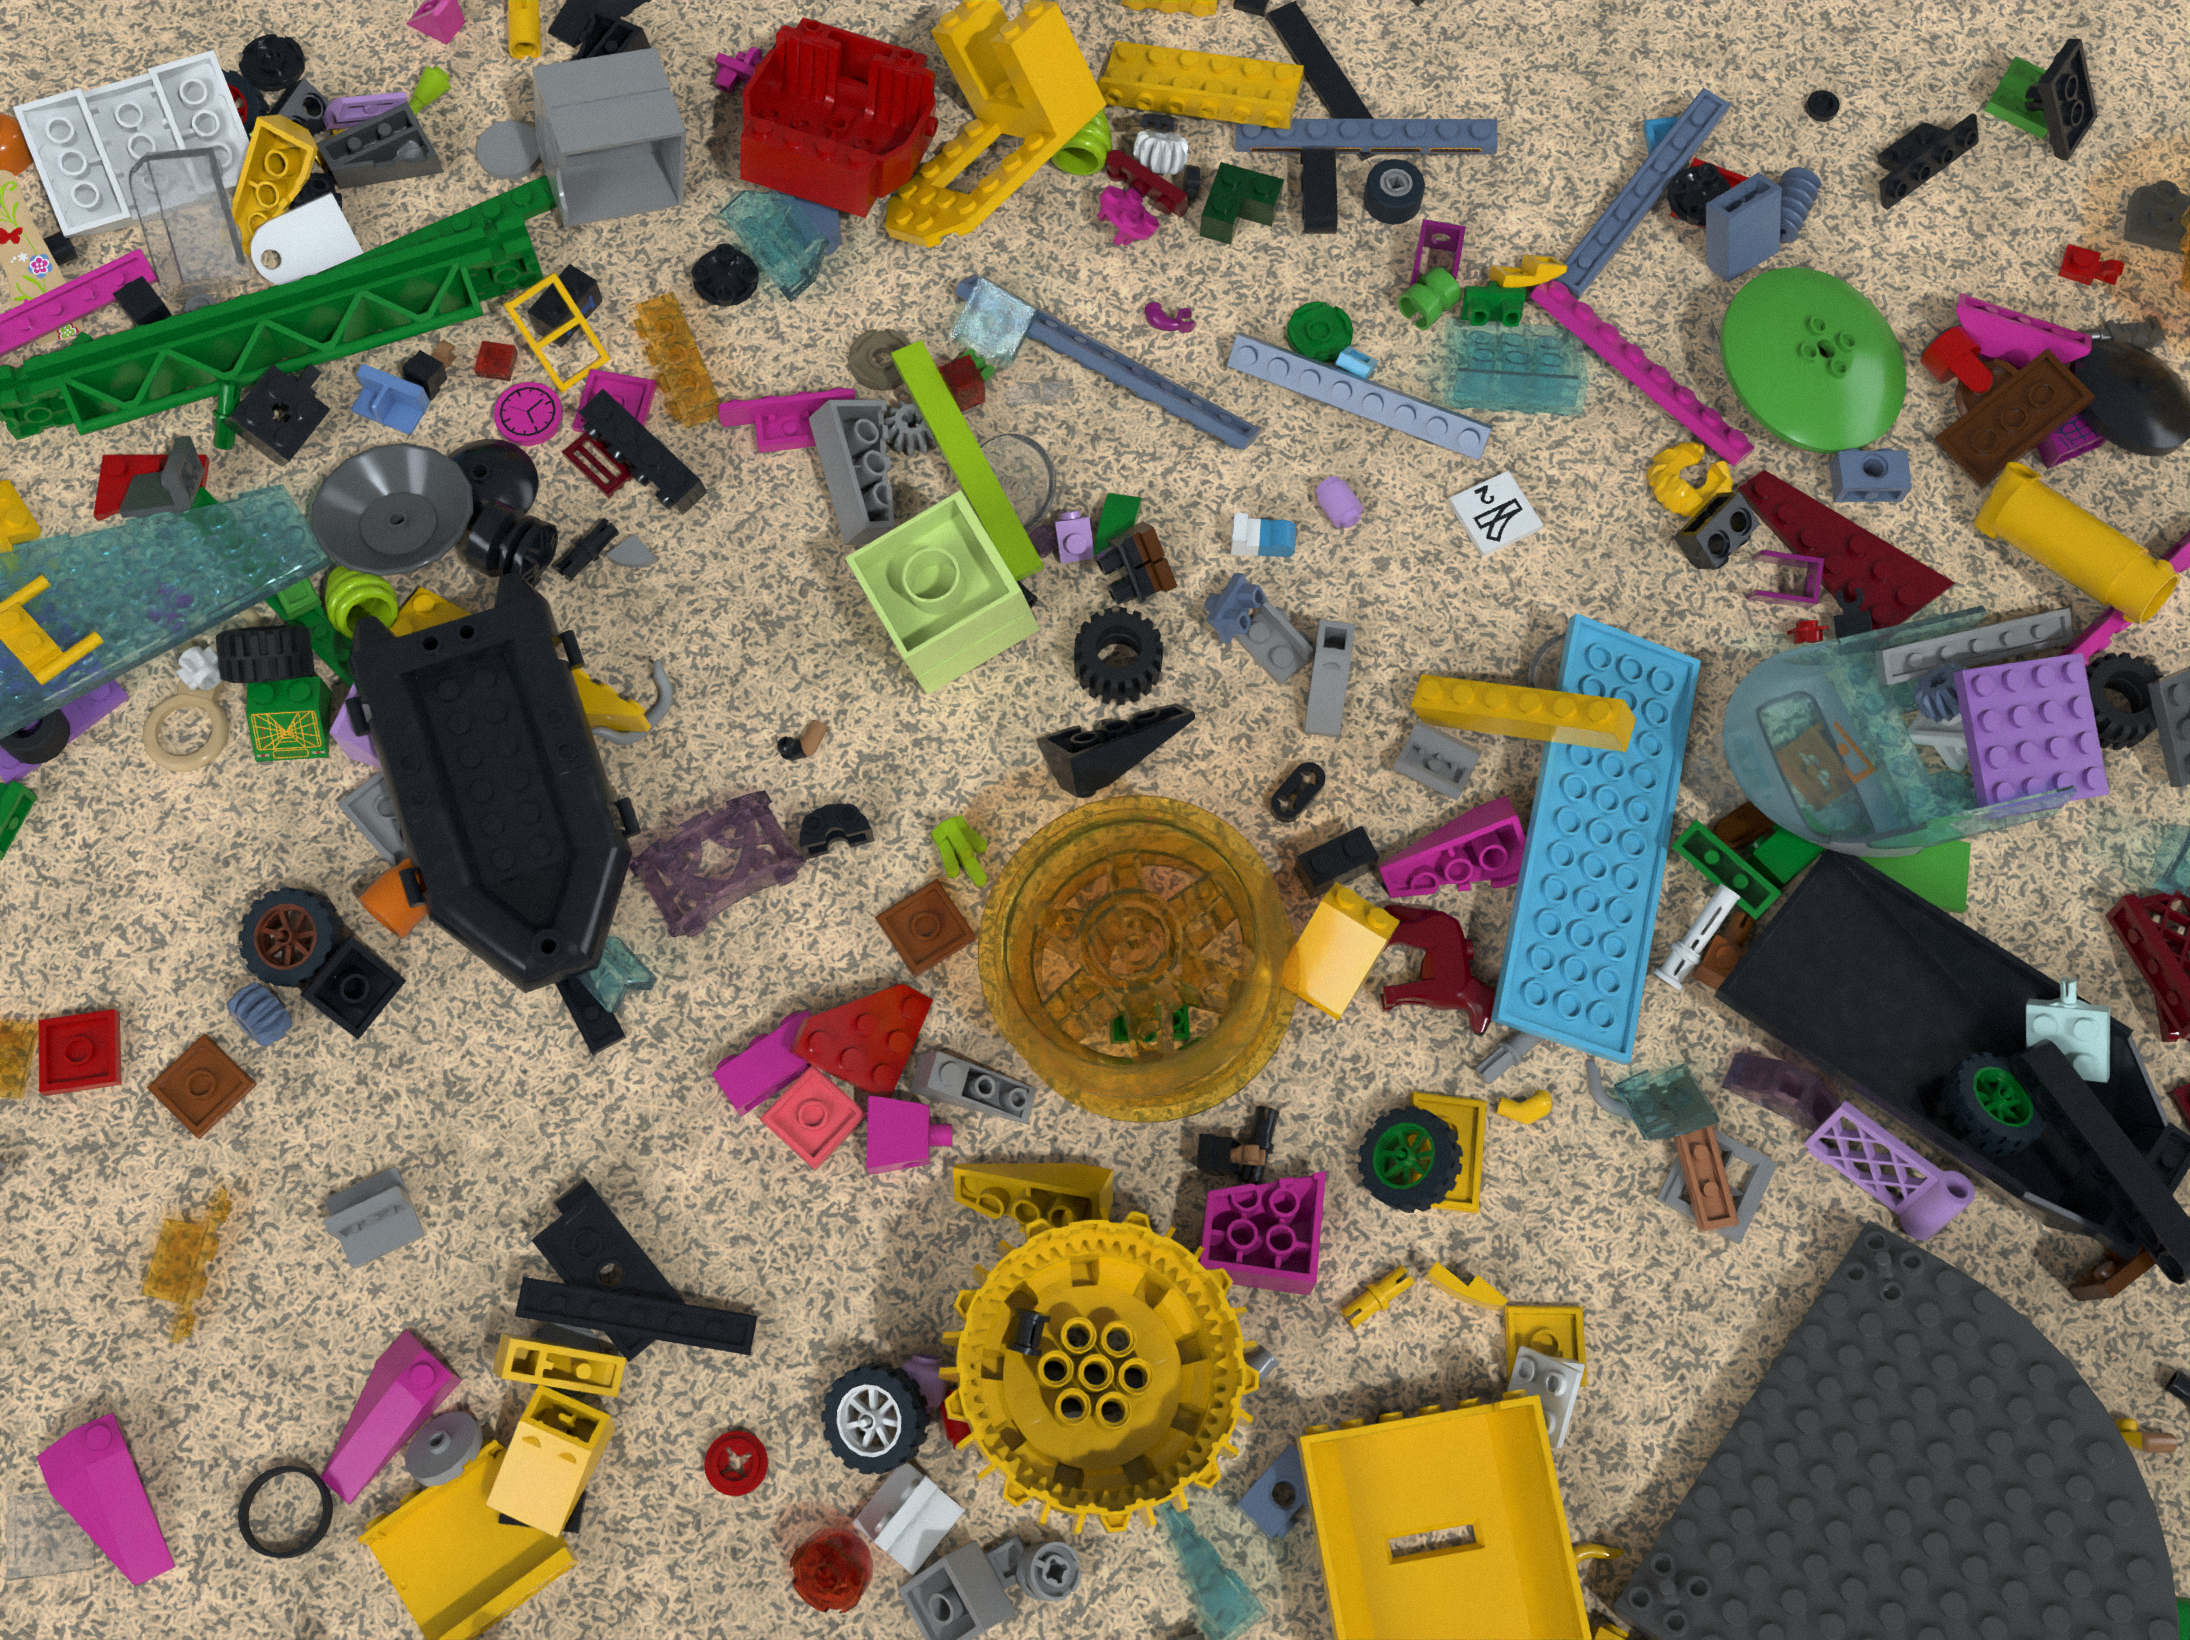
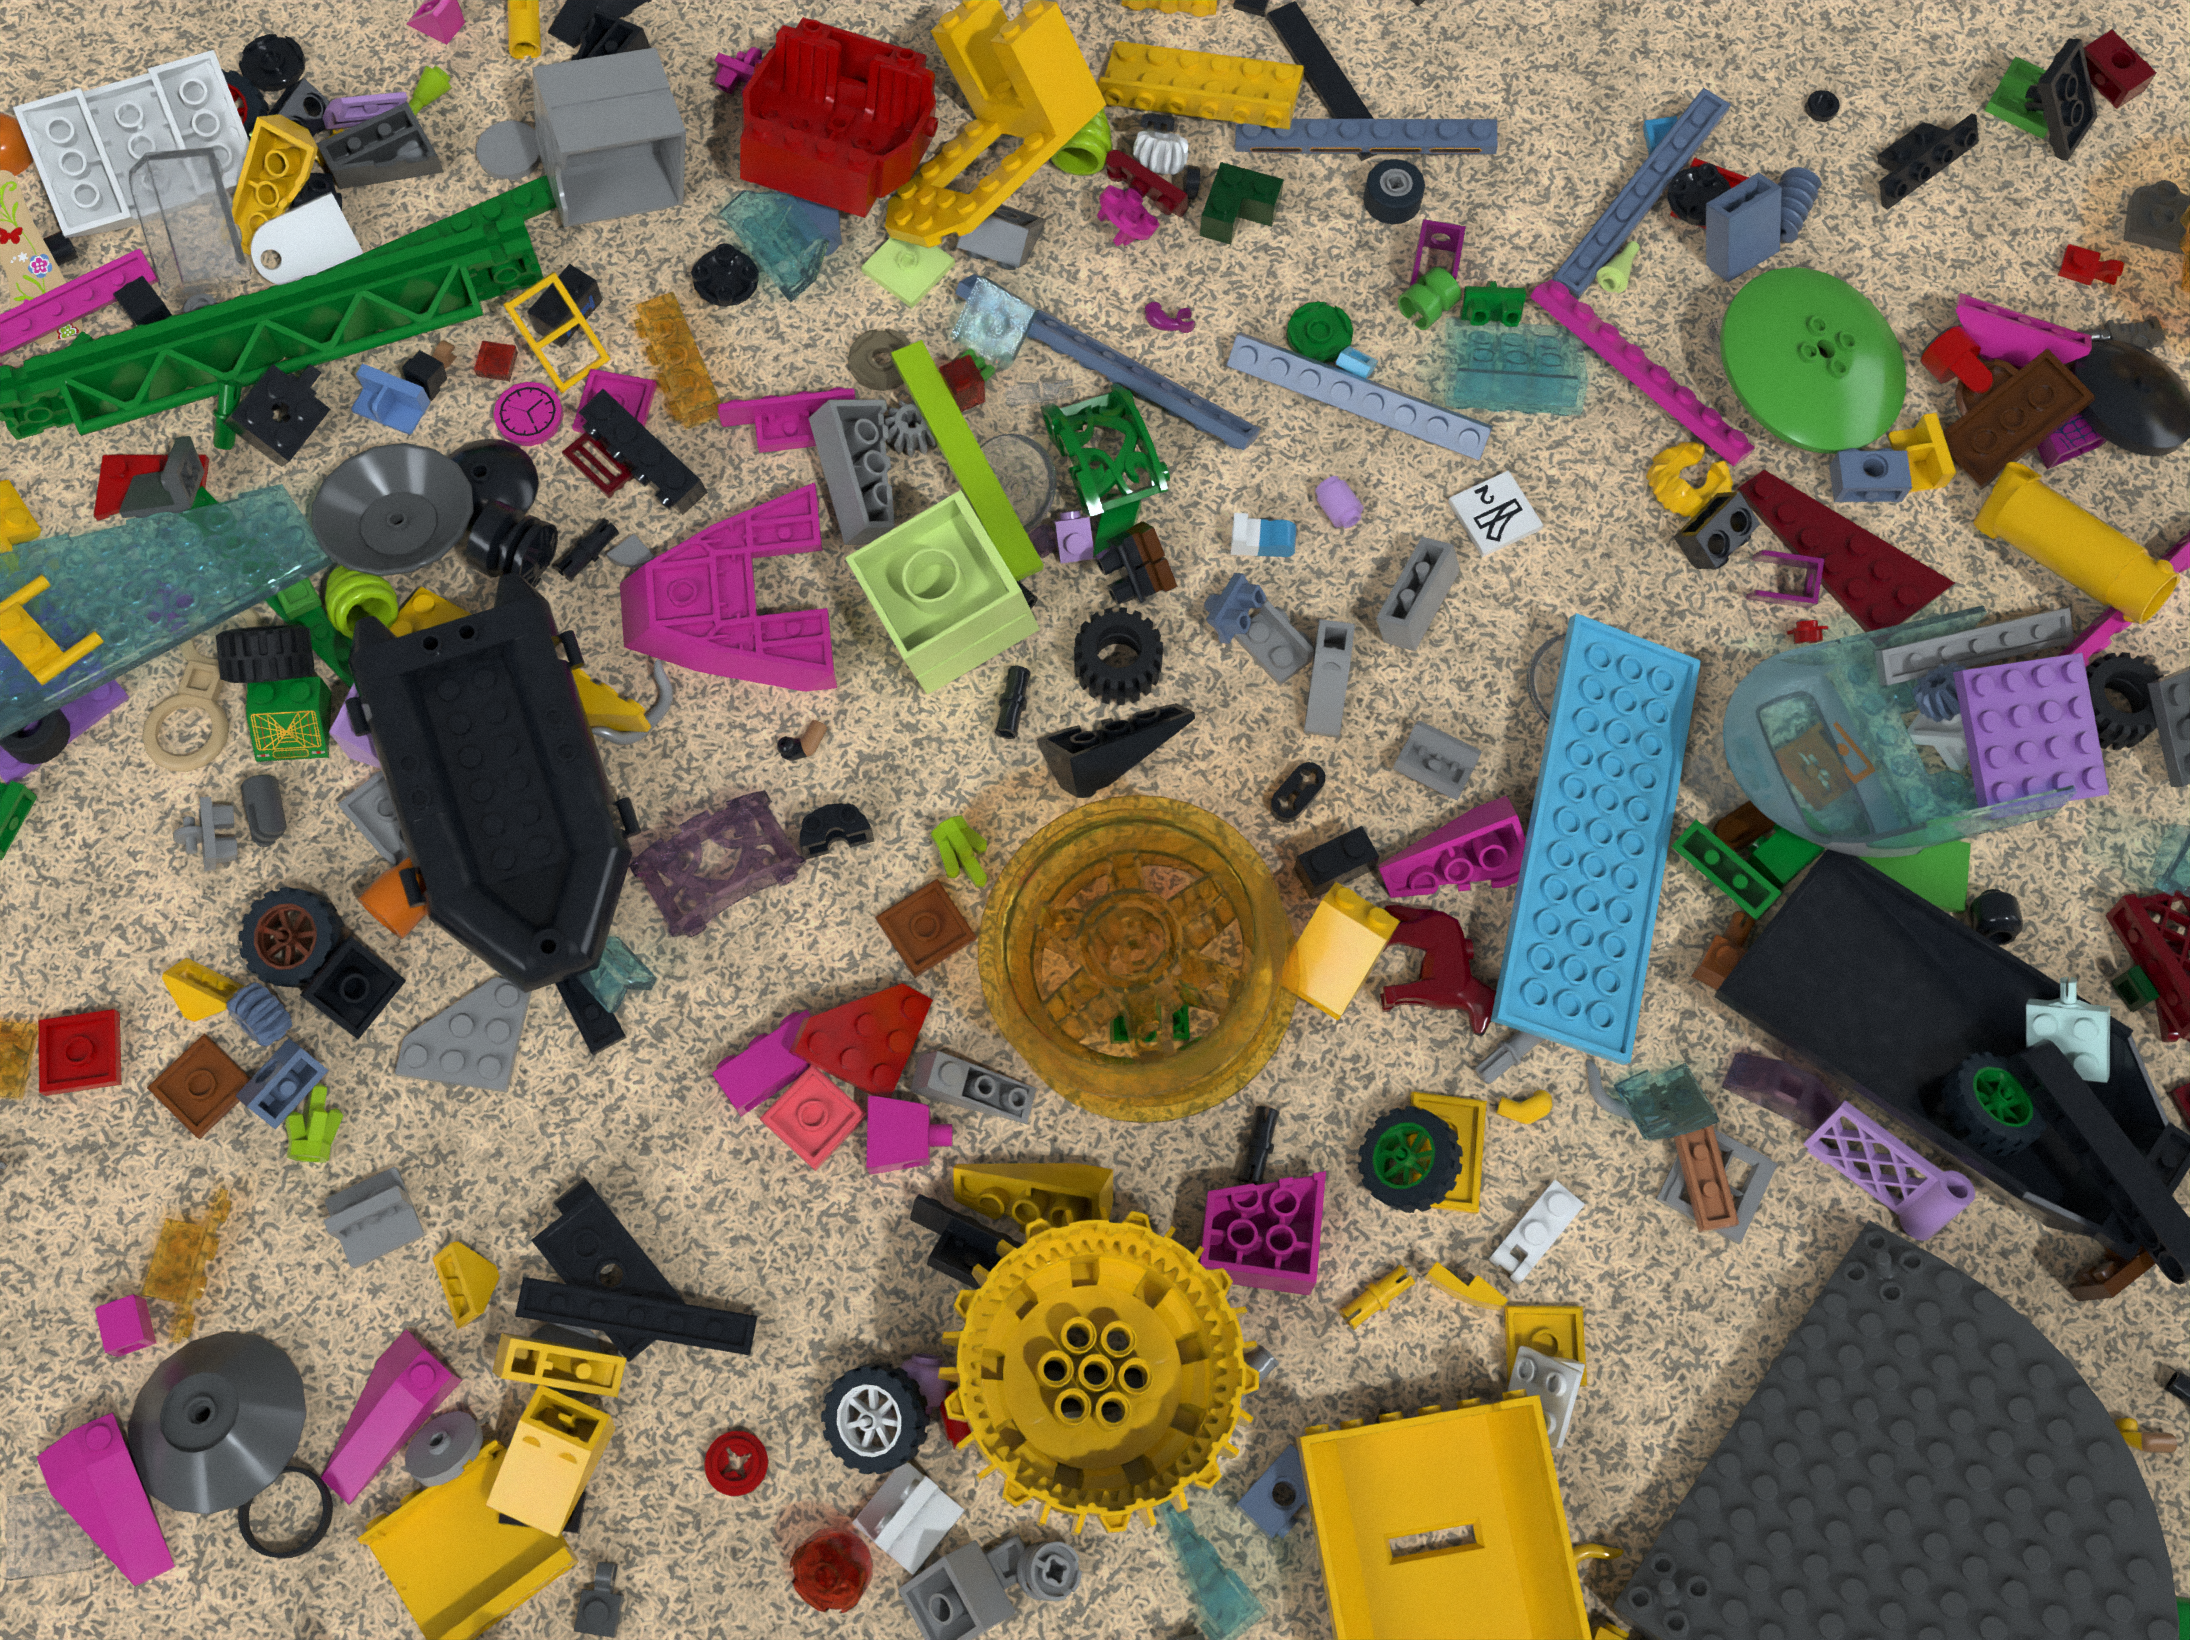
white gear [176,646,222,691] -> none
black bush [1006,1307,1051,1356] -> none
black piece [1197,1134,1266,1176] -> none
black beam [1300,148,1338,234] -> none
yellow brick [1411,674,1636,752] -> none
yellow slope [1488,254,1568,288] -> none
white pin [1653,883,1741,991] -> none
black plate [1834,588,1875,652] -> none
none -> dark pink panel [95,1294,157,1357]
none -> dark grey dish [128,1332,307,1515]
none -> yellow slope [162,957,246,1022]
none -> light grey hips [173,797,238,872]
none -> sand blue brick [235,1038,329,1129]
none -> dark grey arm [240,775,287,847]
none -> lime rock [285,1083,344,1163]
none -> light grey plate [395,977,532,1093]
none -> yellow slope [432,1241,500,1329]
none -> dark grey plate [574,1562,624,1638]
none -> dark pink piece [620,482,837,692]
none -> yellowish green plate [861,237,955,308]
none -> black bracket [910,1194,1024,1290]
none -> slope [957,204,1047,270]
none -> black pin [995,666,1031,739]
none -> green fence [1040,383,1170,517]
none -> light grey brick [1376,536,1460,651]
none -> white plate [1488,1180,1585,1285]
none -> yellowish green cone [1596,241,1640,293]
none -> yellow panel [1888,413,1956,493]
none -> black head [1969,889,2023,946]
none -> dark red brick [2083,29,2157,109]
none -> dark green tile [2112,965,2160,1012]

